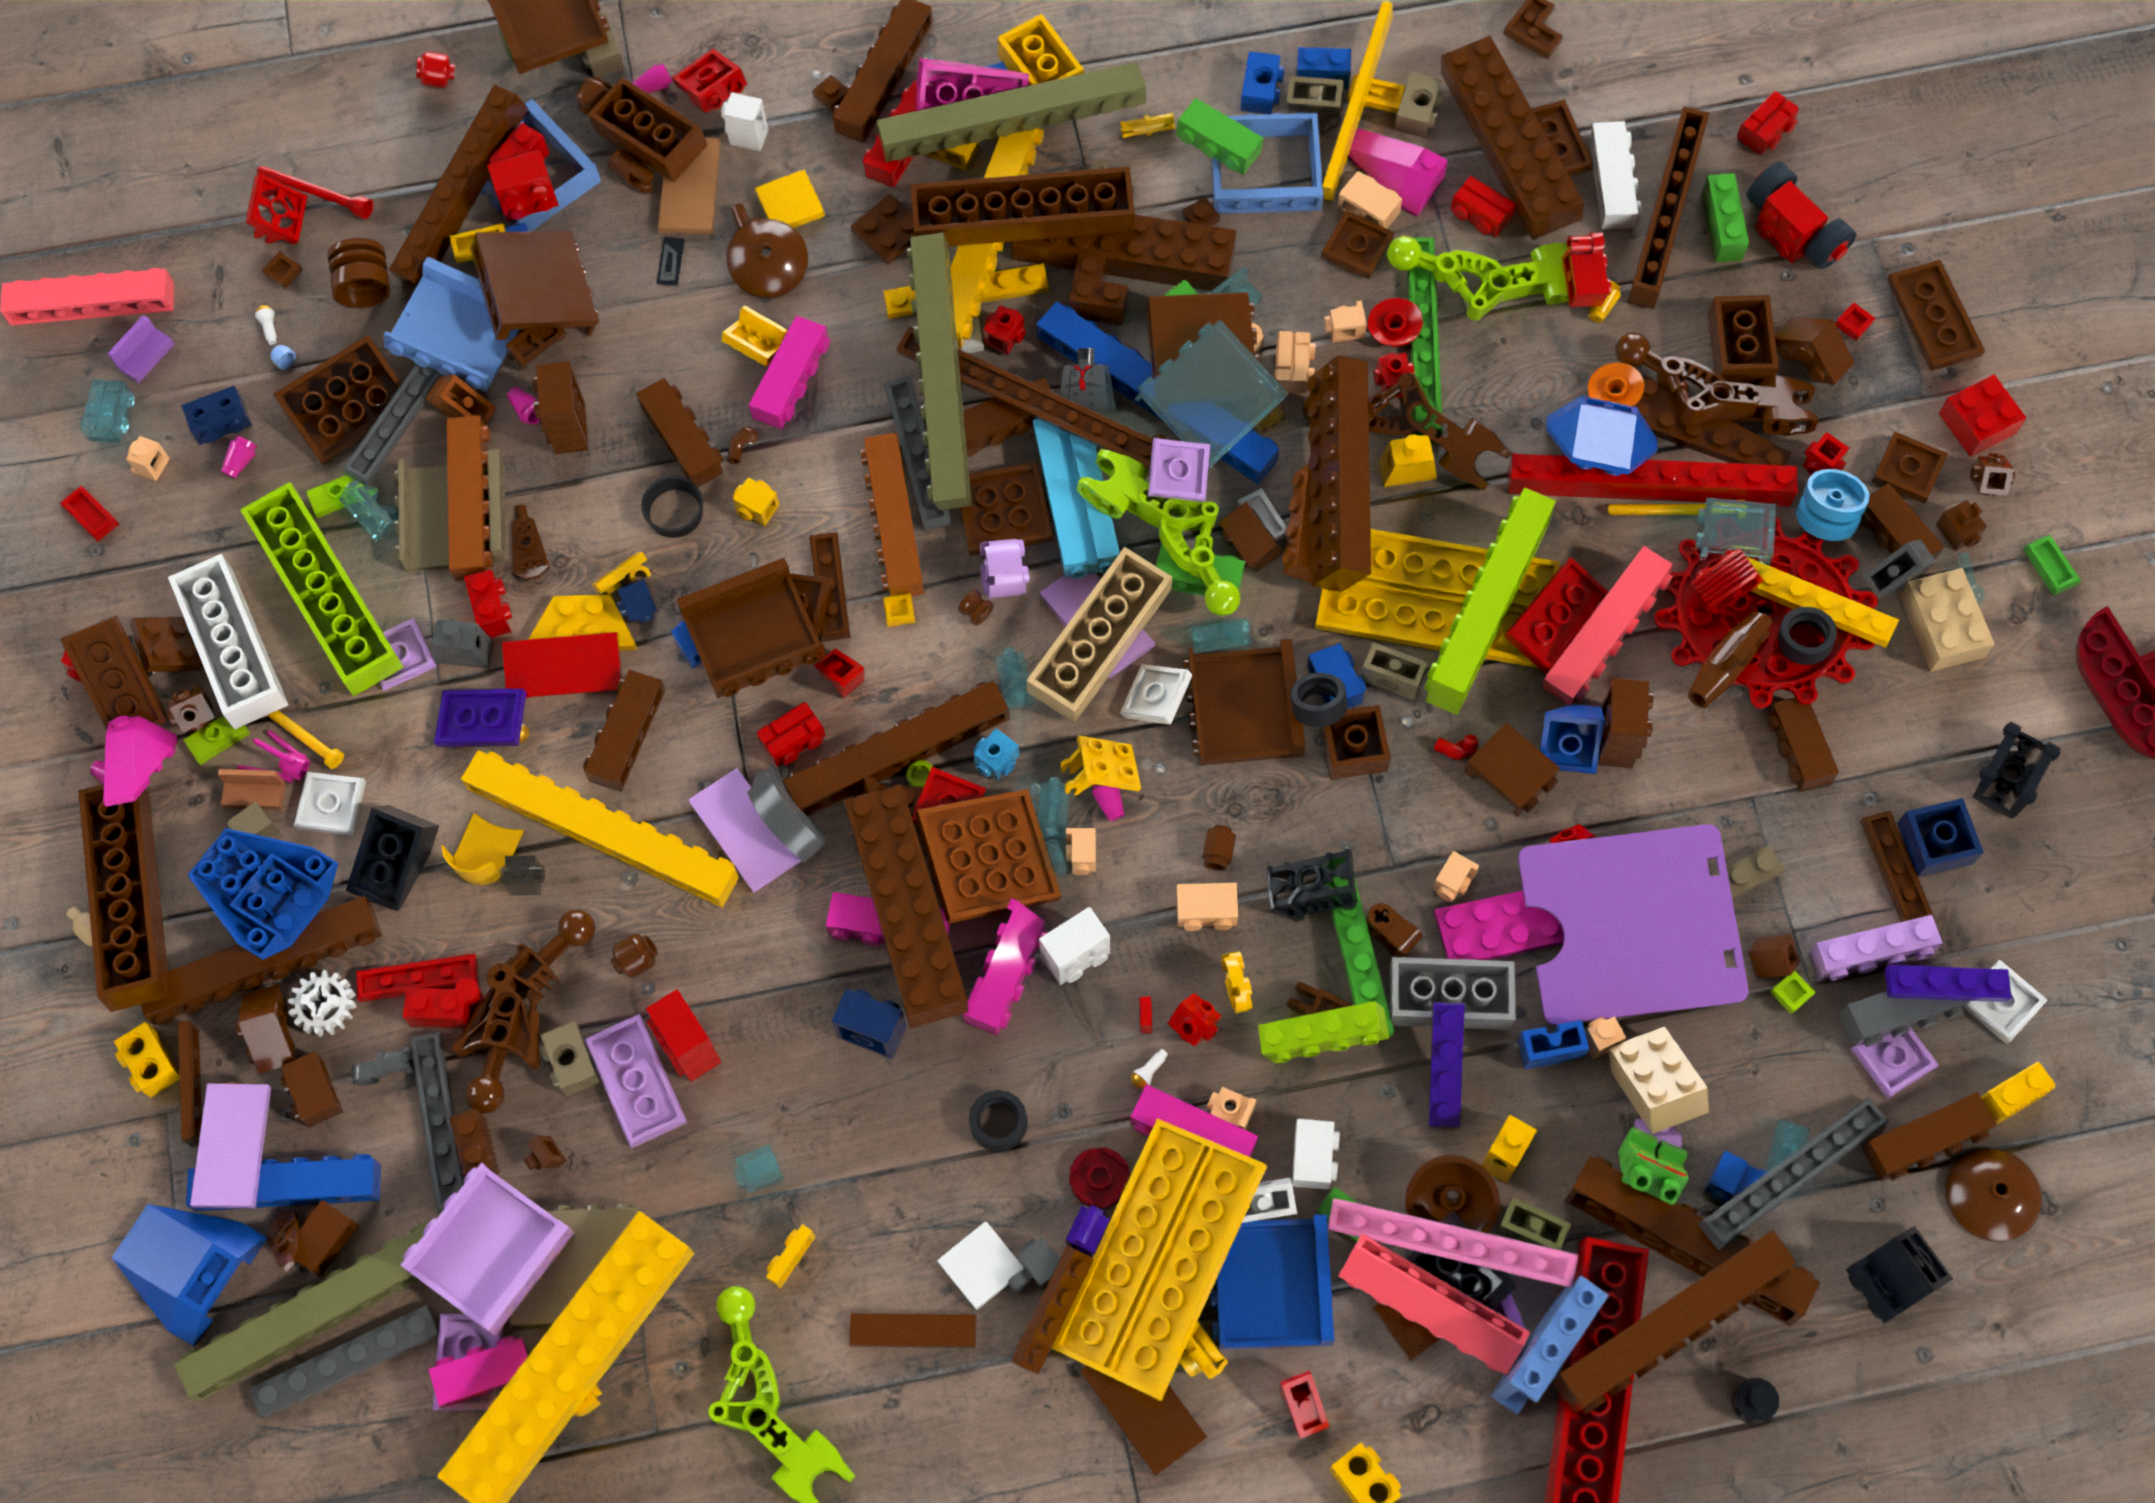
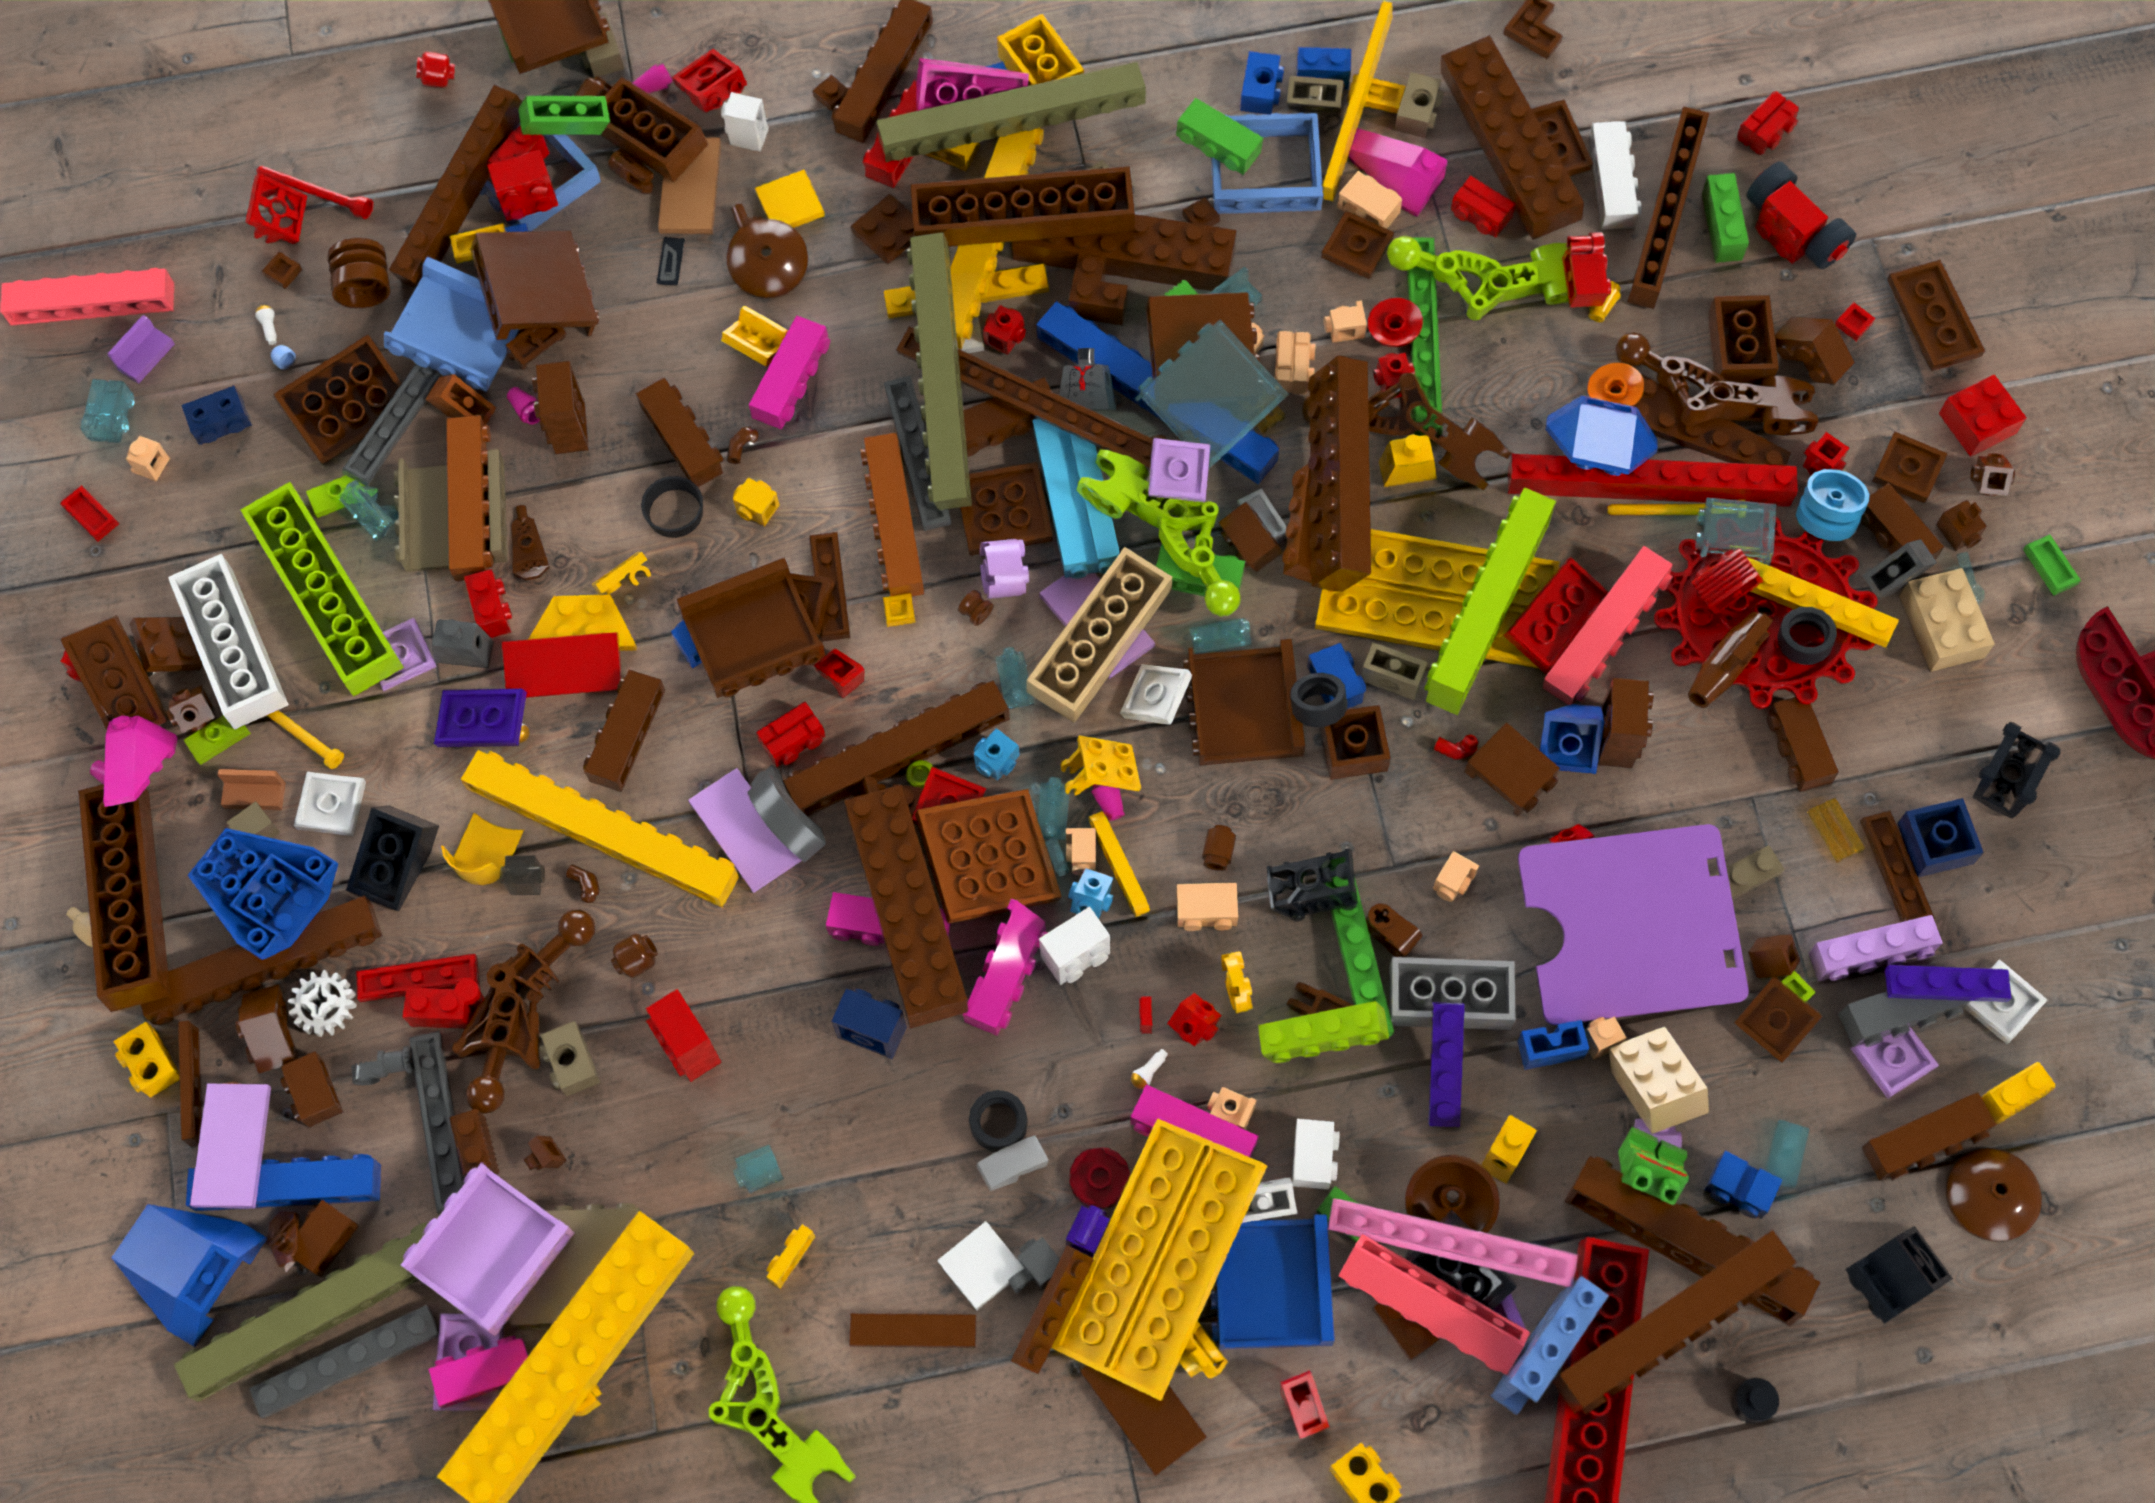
dark pink cone [221,436,257,479] -> none
dark pink plant [237,730,310,783] -> none
lavender tile [584,1014,688,1149] -> none
dark blue brick [616,578,657,624] -> none
yellow pin [1120,112,1175,139] -> none
dark pink plate [1434,891,1563,960] -> none
olive brick [1496,1197,1571,1250] -> none
dark grey tile [1698,1097,1889,1251] -> none
none -> bright green brick [518,96,610,135]
none -> reddish brown arm [566,864,600,903]
none -> light grey slope [976,1135,1049,1191]
none -> dark azure brick [1068,868,1113,919]
none -> yellow beam [1088,811,1150,917]
none -> reddish brown plate [1734,976,1823,1063]
none -> clear yellow tile [1807,797,1865,863]

